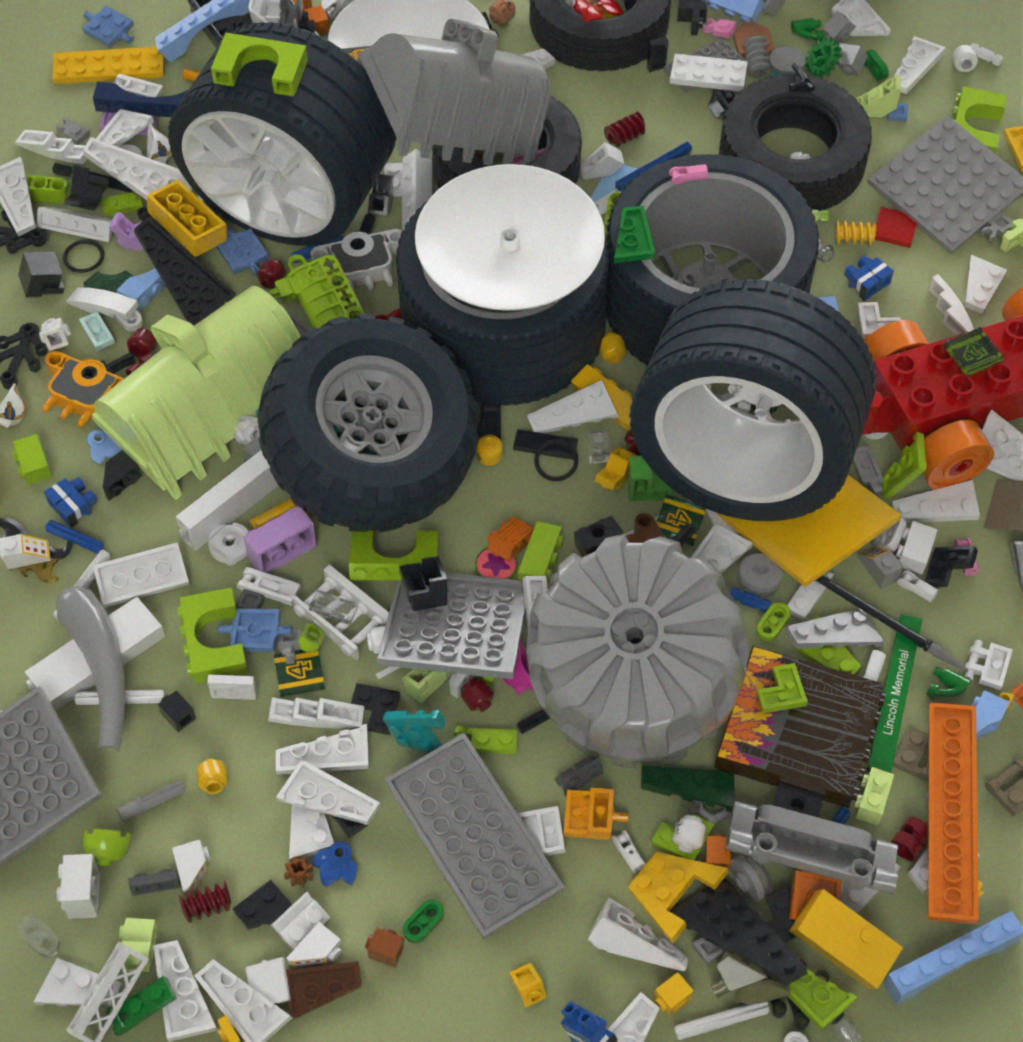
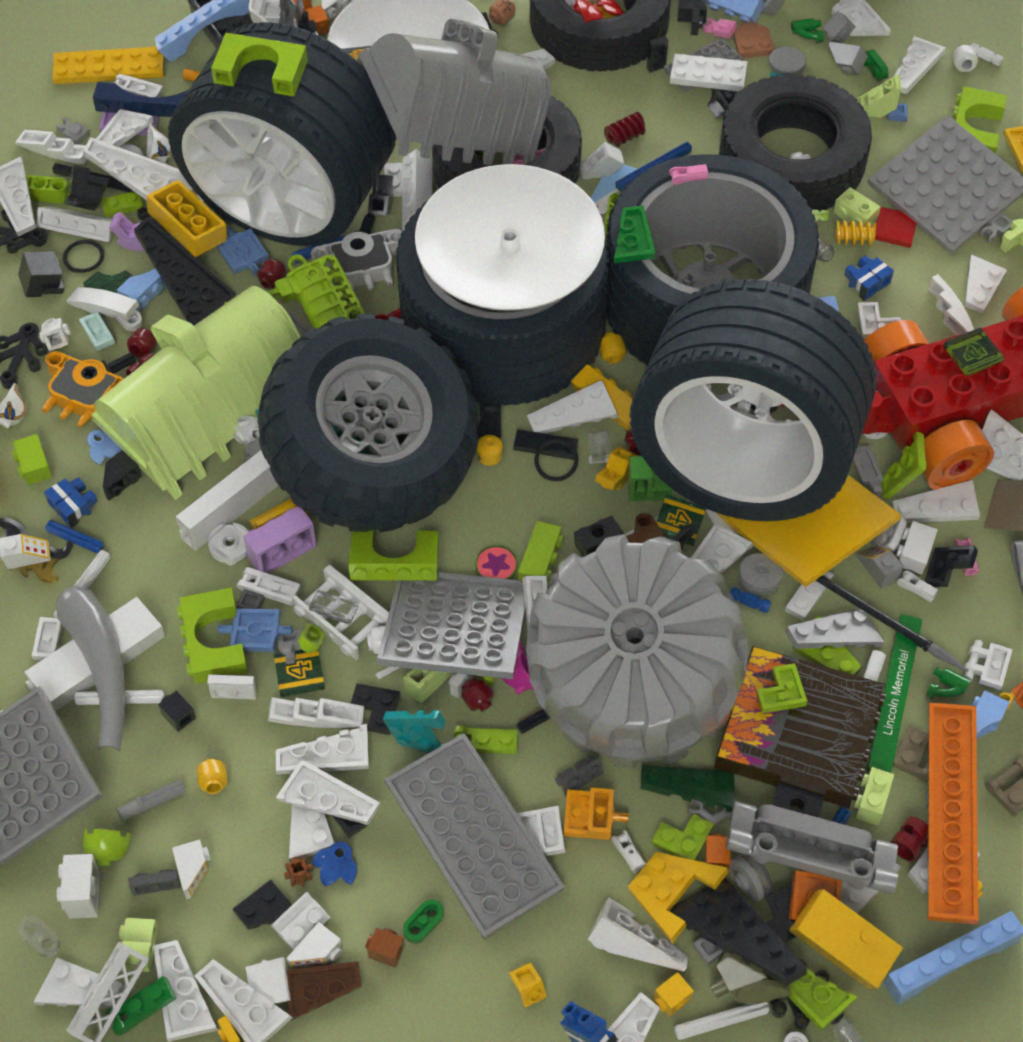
medium blue plate [82,5,134,48] -> none
white plate [92,542,189,608] -> none
dark red piece [179,881,232,923] -> none
black plate [399,556,447,611] -> none
orange brick [487,516,534,562] -> none
white head [672,815,706,853] -> none
light grey piece [744,36,770,77] -> none
lime plate [756,603,791,642] -> none
black hose [789,62,815,92] -> none
green gear [805,37,842,77] -> none
none -> white plate [32,617,63,660]
none -> yellowish green brick [833,187,881,227]

